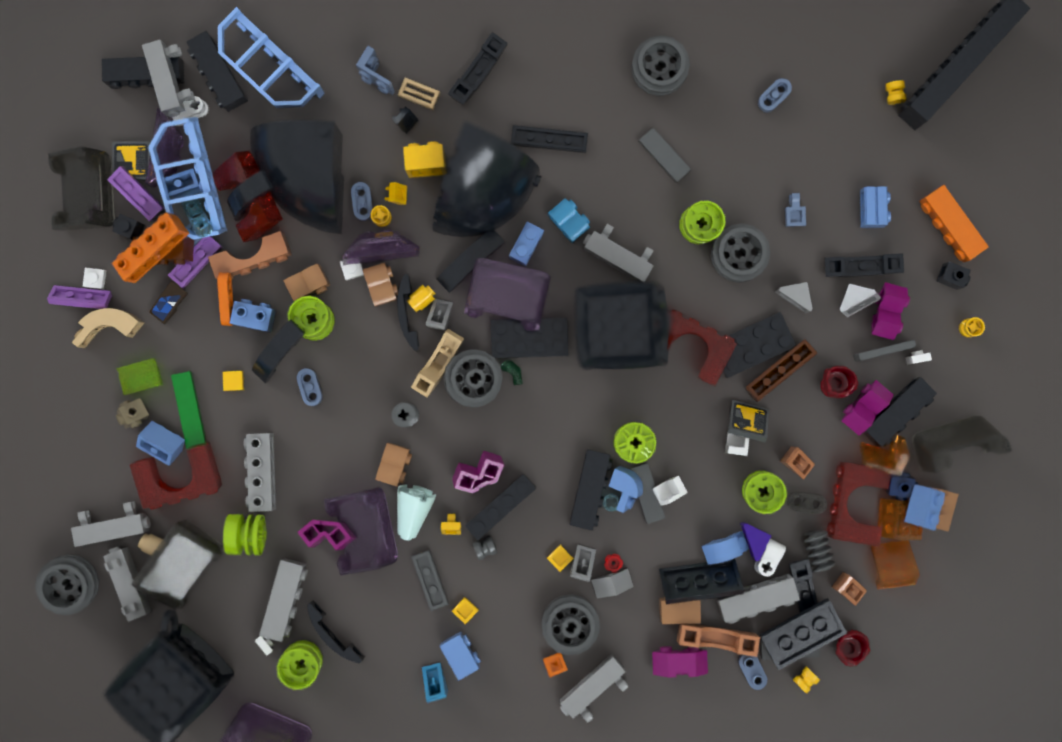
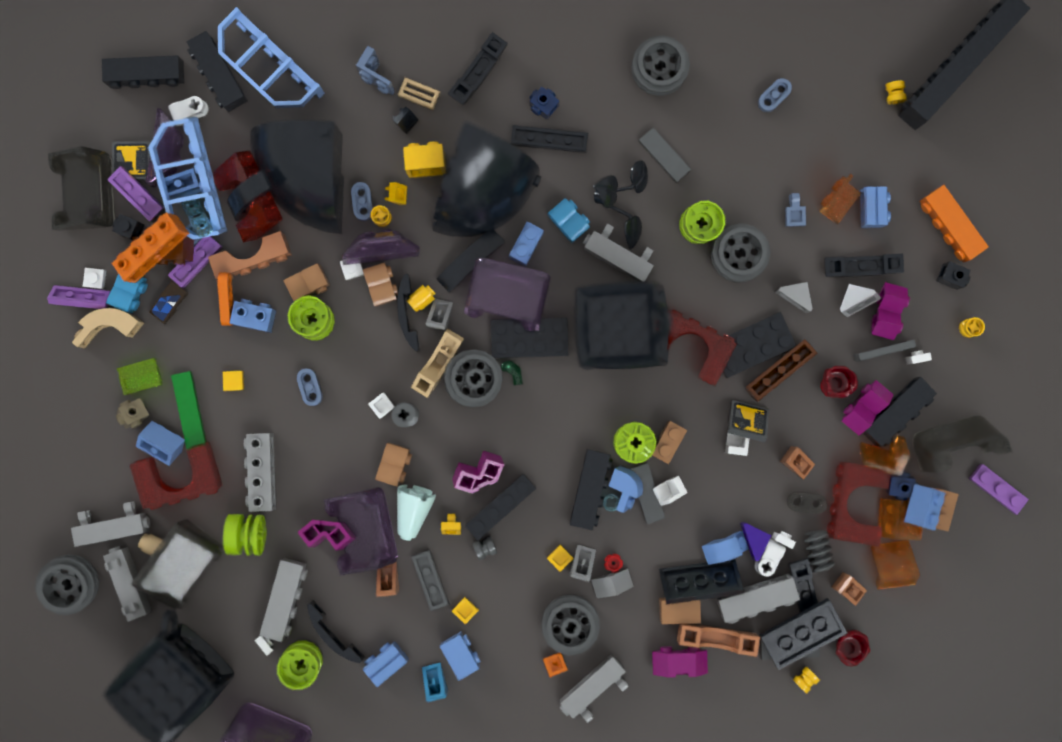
light grey brick [142,39,195,117] -> none
black slope [252,319,305,383] -> none
sand blue plate [738,654,767,690] -> none
lime wheel [742,470,787,514] -> none
none -> dark azure brick [106,274,148,313]
none -> medium blue brick [363,641,409,687]
none -> white plate [368,392,395,419]
none -> nougat slope [376,562,399,597]
none -> dark blue brick [529,87,560,120]
none -> black plant [593,161,648,249]
none -> medium nougat brick [652,421,687,464]
none -> white plate [771,531,796,549]
none -> clear orange bracket [819,174,861,224]
none -> medium lavender plate [969,464,1029,515]

